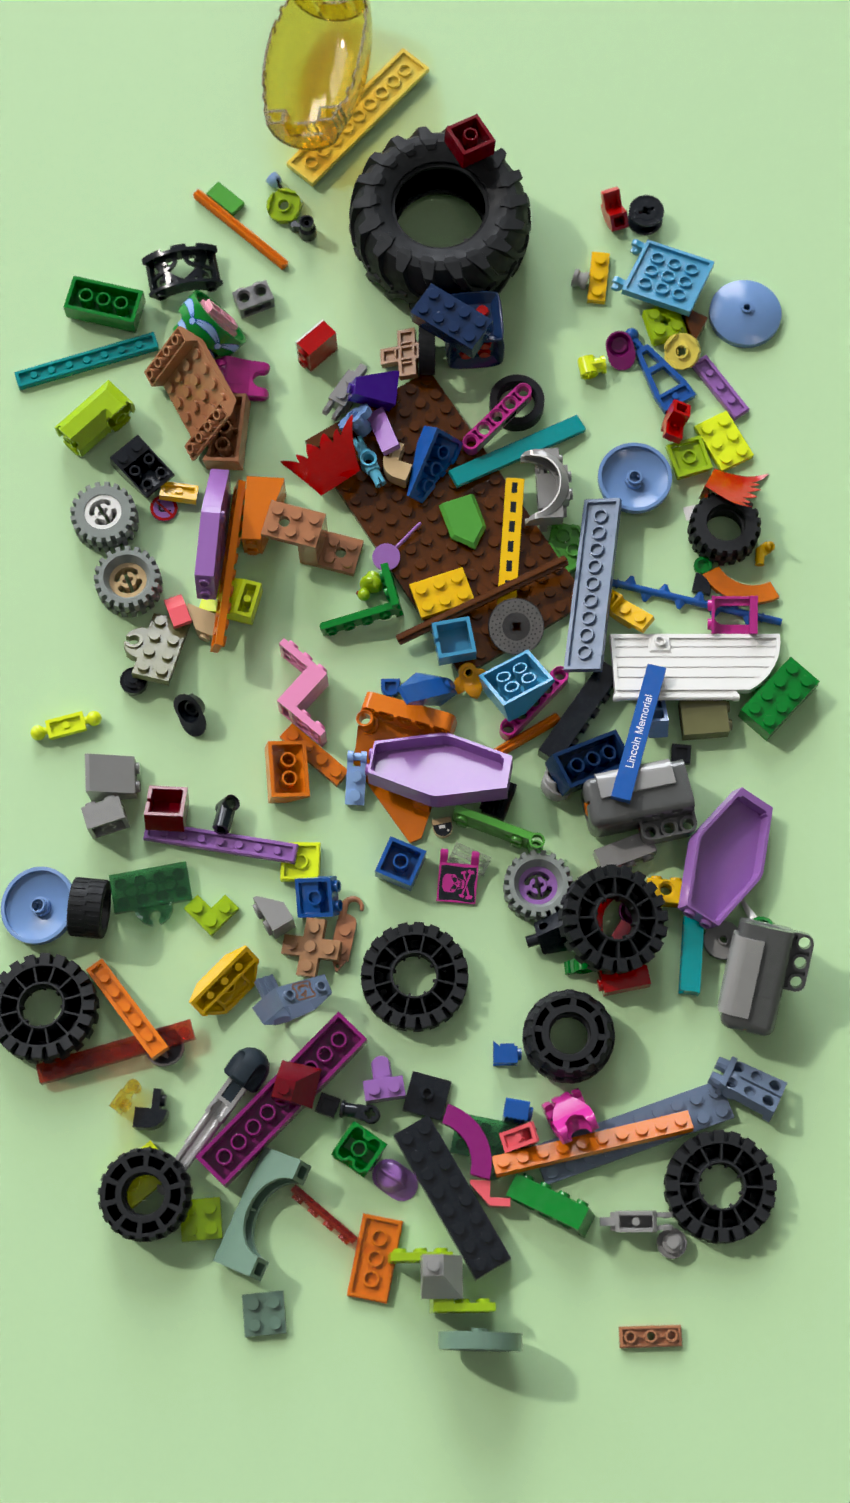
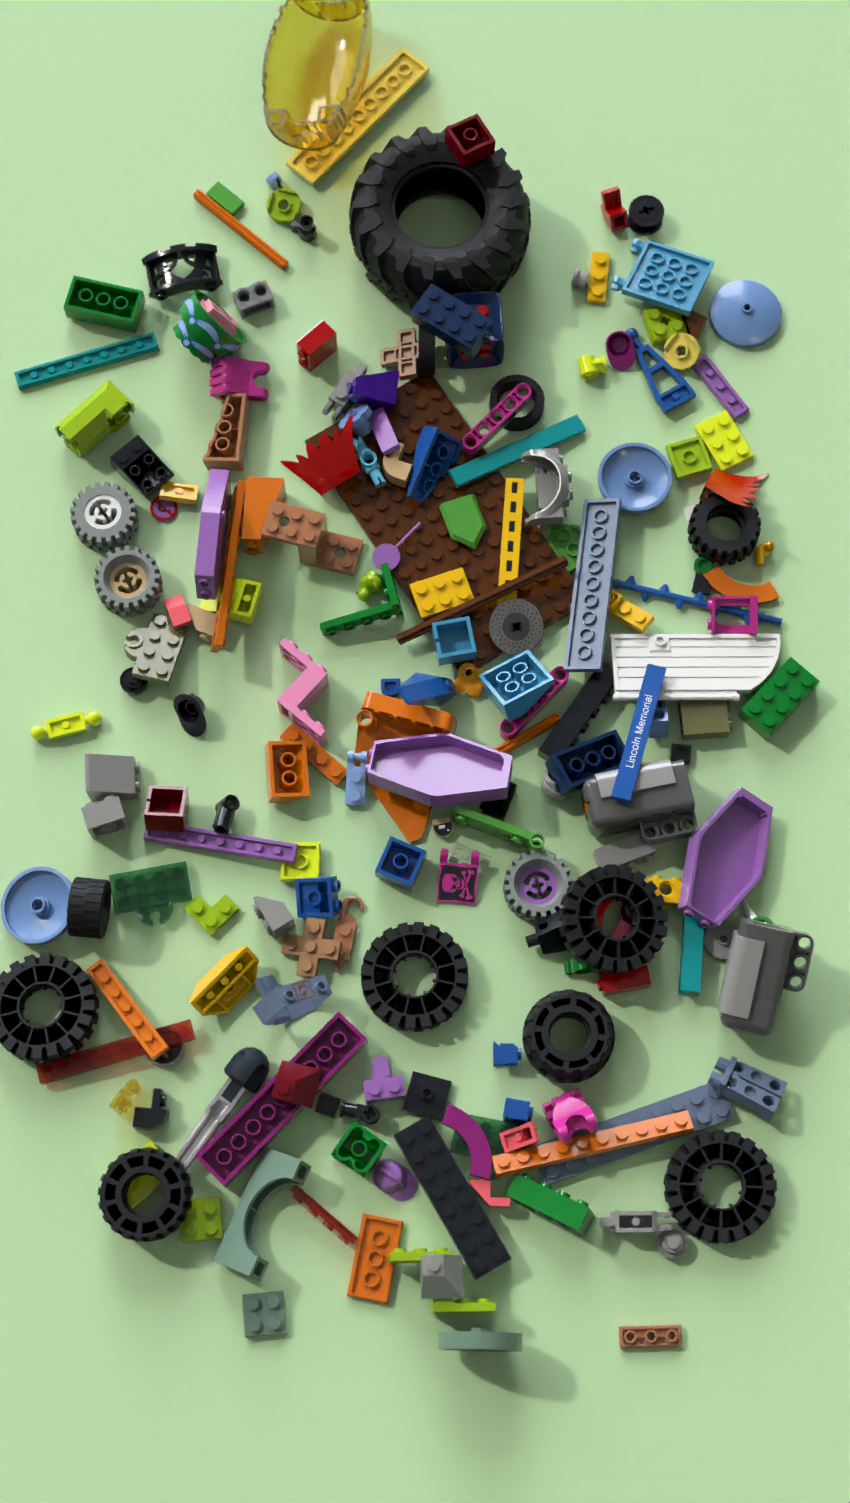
nougat slope [144,326,236,461] -> none
red brick [661,399,691,444] -> none

